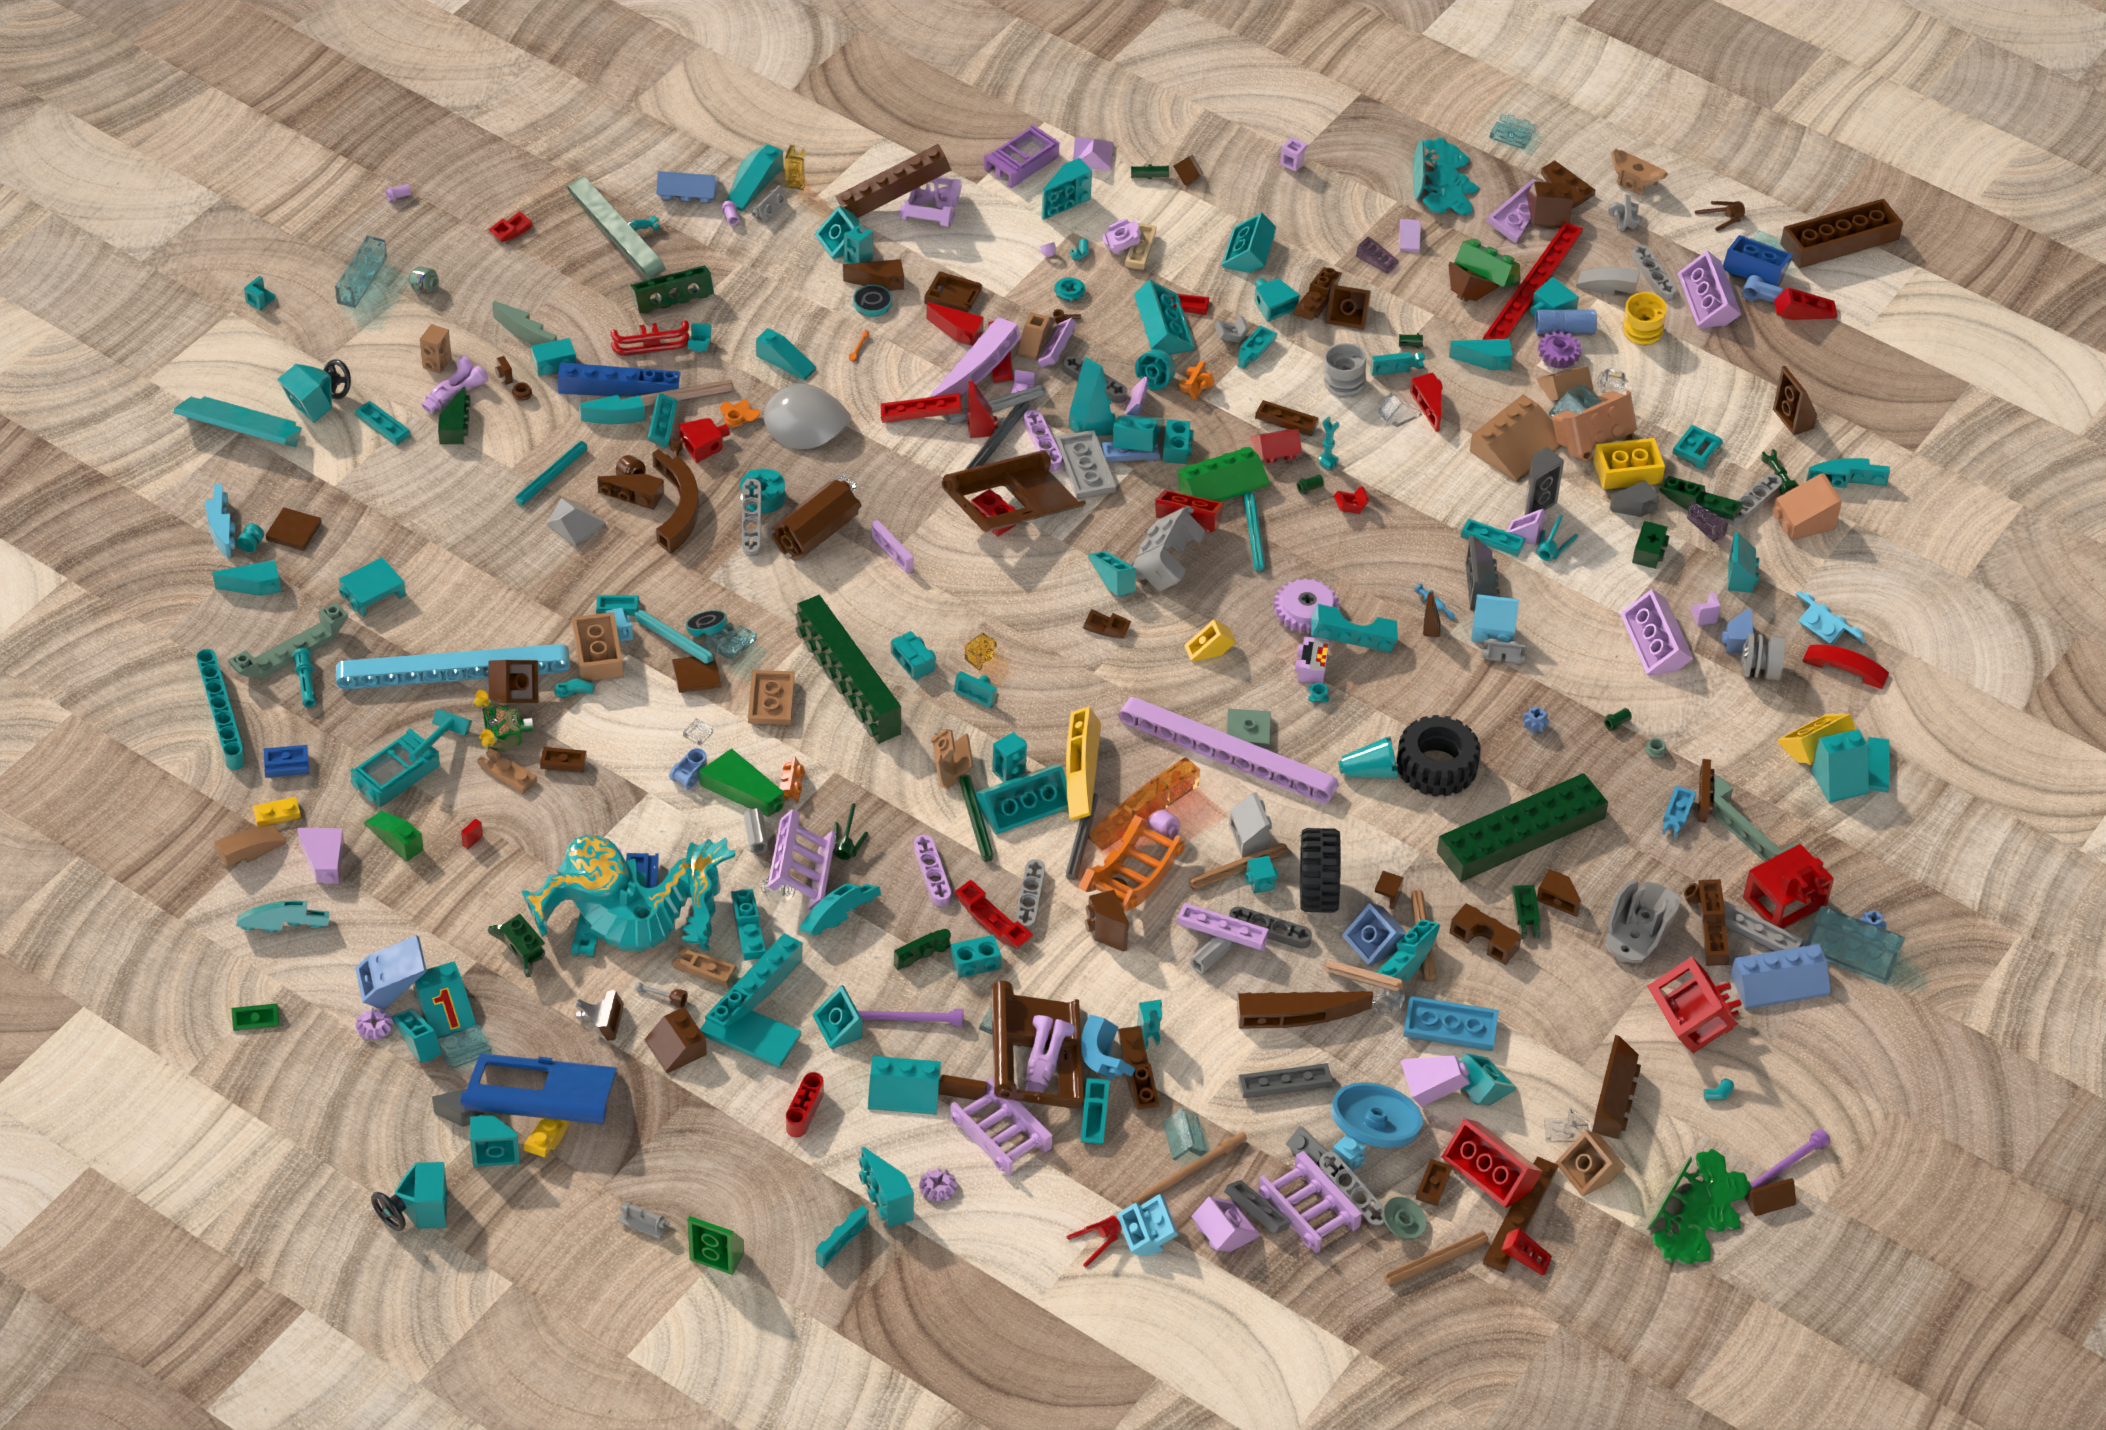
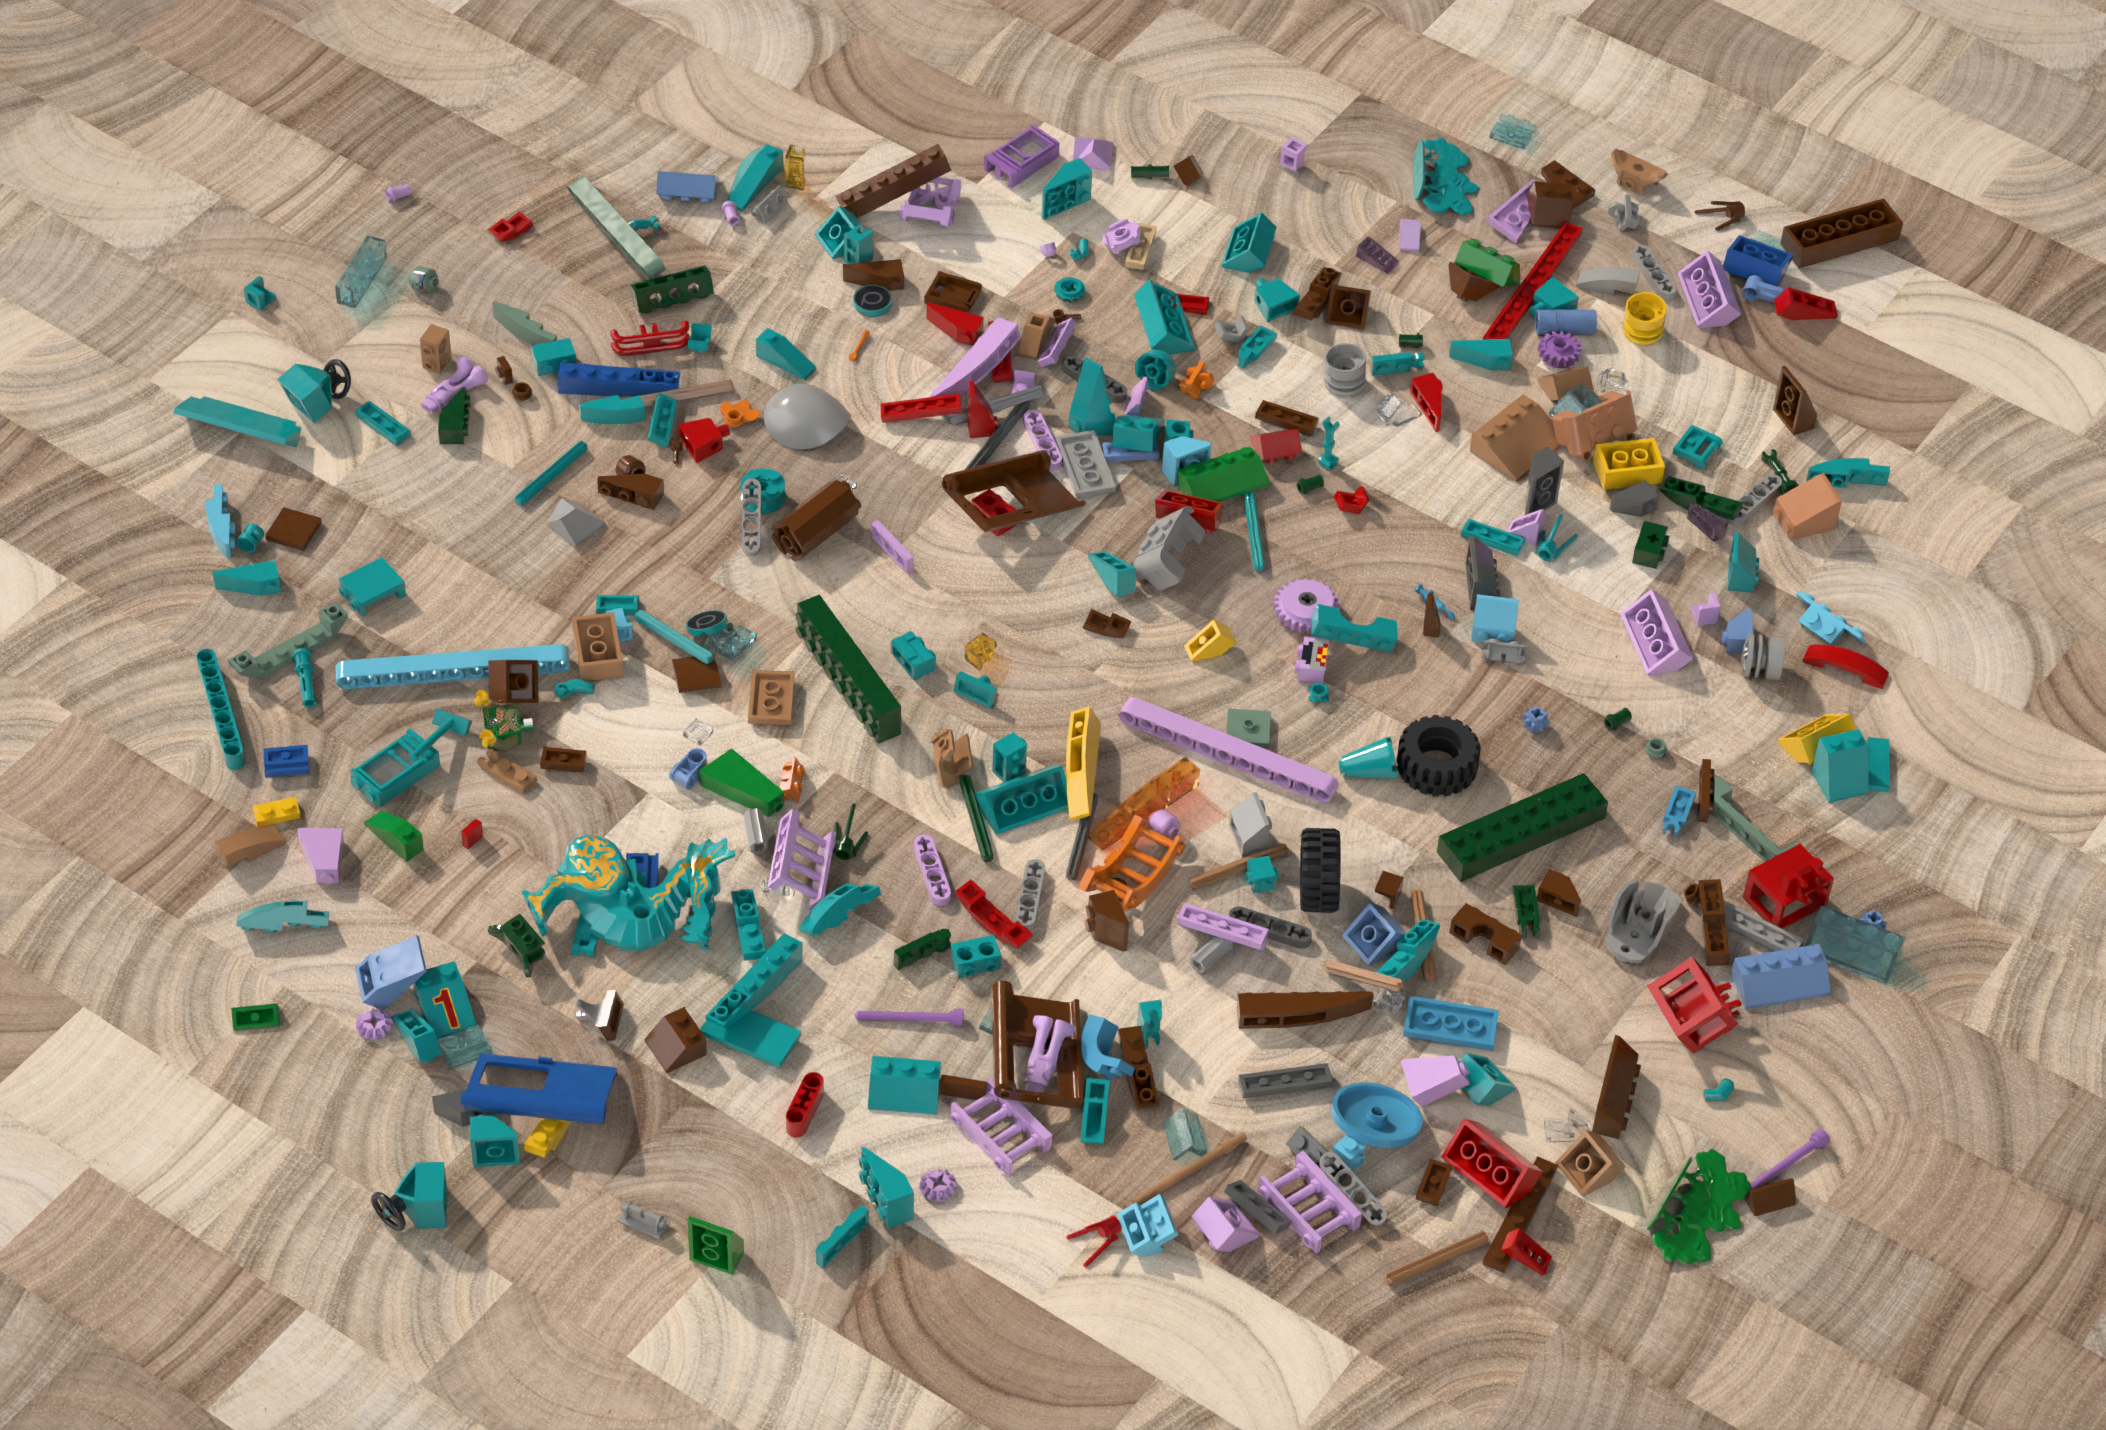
hinge [635,982,688,1008] -> none
reddish brown arch [652,449,699,554] -> none
medium nougat hinge [671,948,737,988] -> none
teal slope [812,985,862,1049] -> none
sand green dish [1383,1197,1426,1240] -> none
none -> medium azure slope [1162,436,1212,487]

